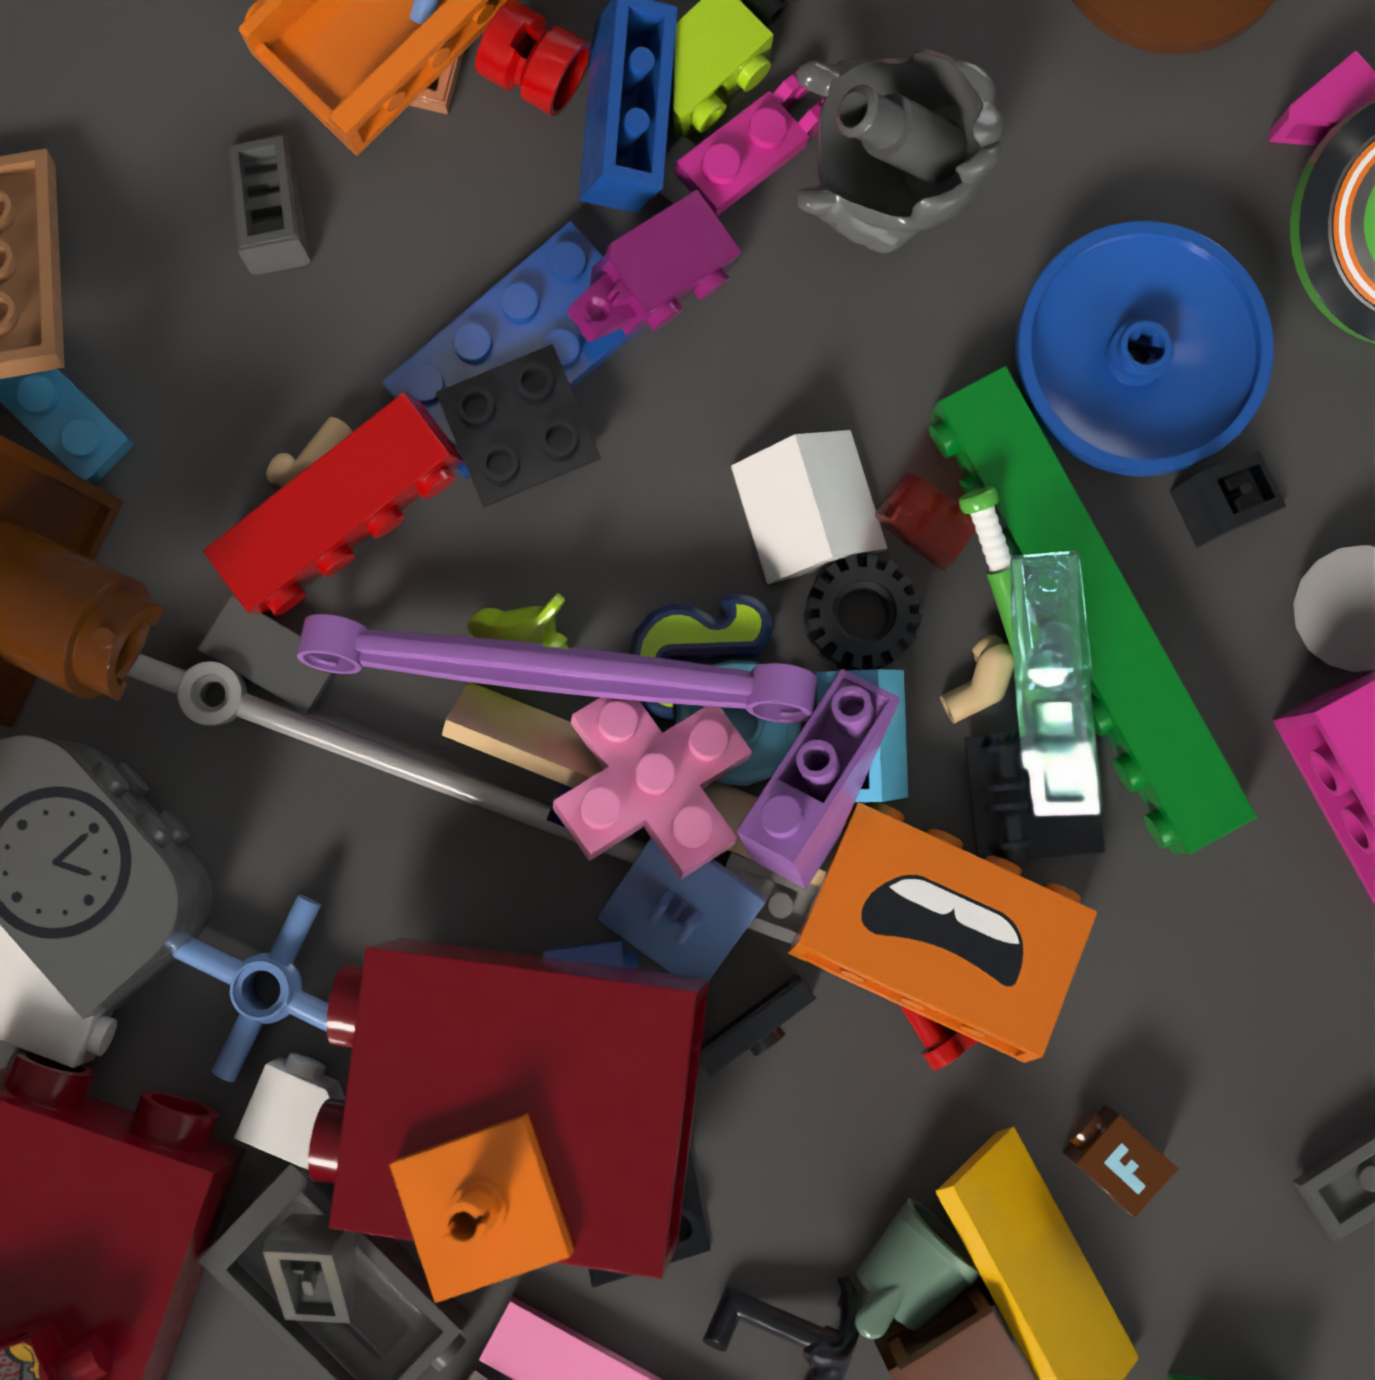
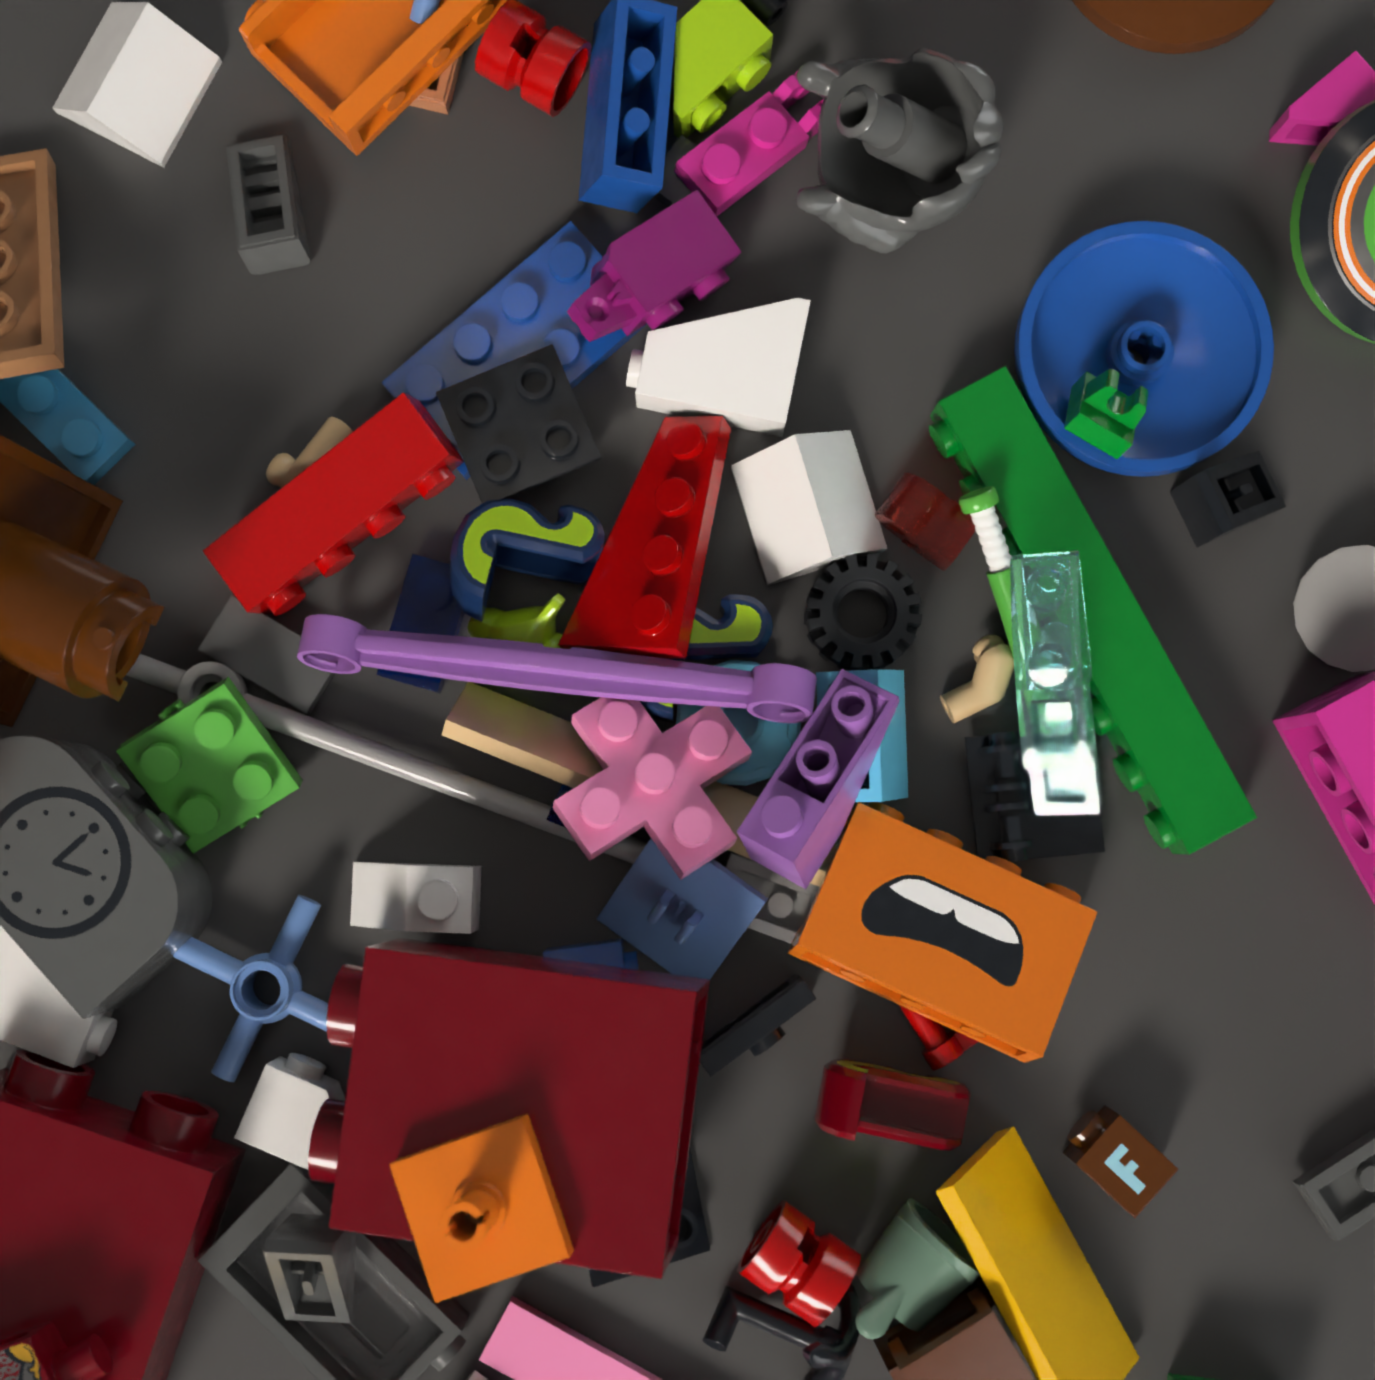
none -> white slope [53,2,222,168]
none -> bright green plate [116,677,303,854]
none -> white slope [350,862,482,934]
none -> clear blue plate [376,554,464,694]
none -> dark blue animal [450,499,605,622]
none -> red wing [558,416,731,659]
none -> white slope [626,298,811,437]
none -> red wheel [737,1200,861,1327]
none -> dark red animal [814,1059,971,1151]
none -> green tile [1064,369,1149,459]

